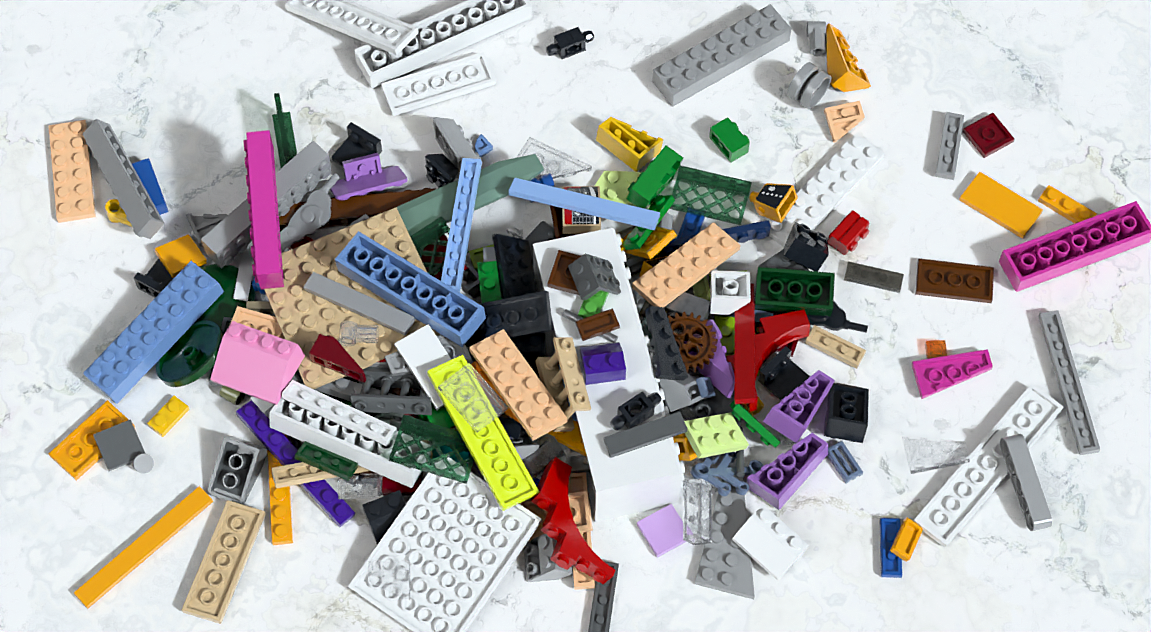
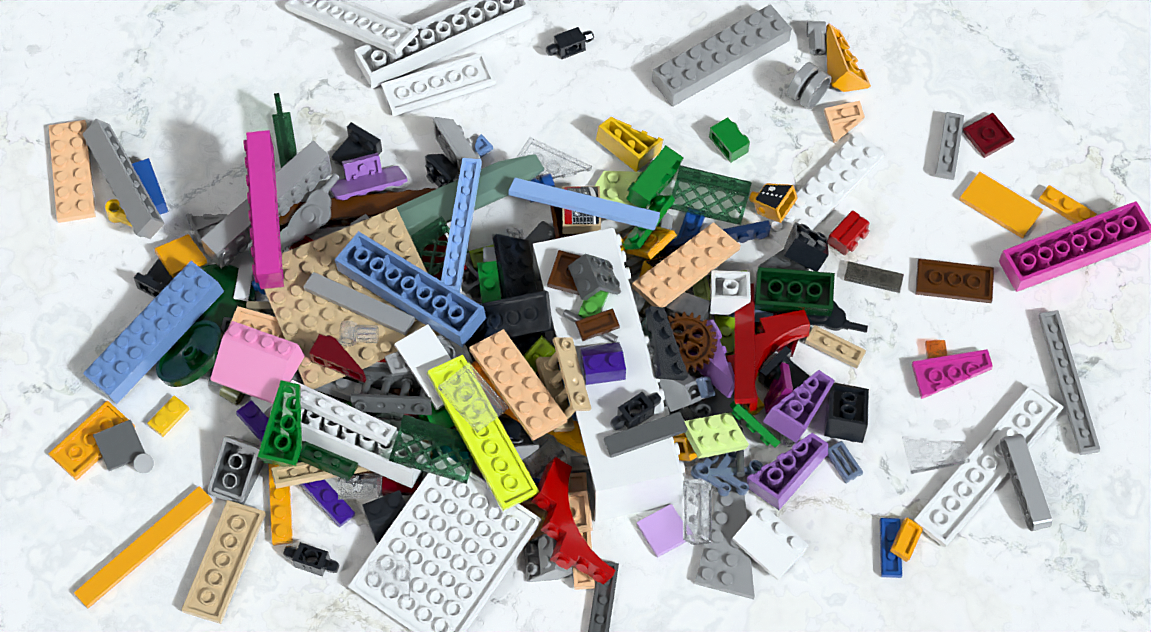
none -> green wedge [257,380,302,467]
none -> black piece [283,542,340,577]
none -> lime plate [523,336,556,373]
none -> magenta wing [764,362,793,414]

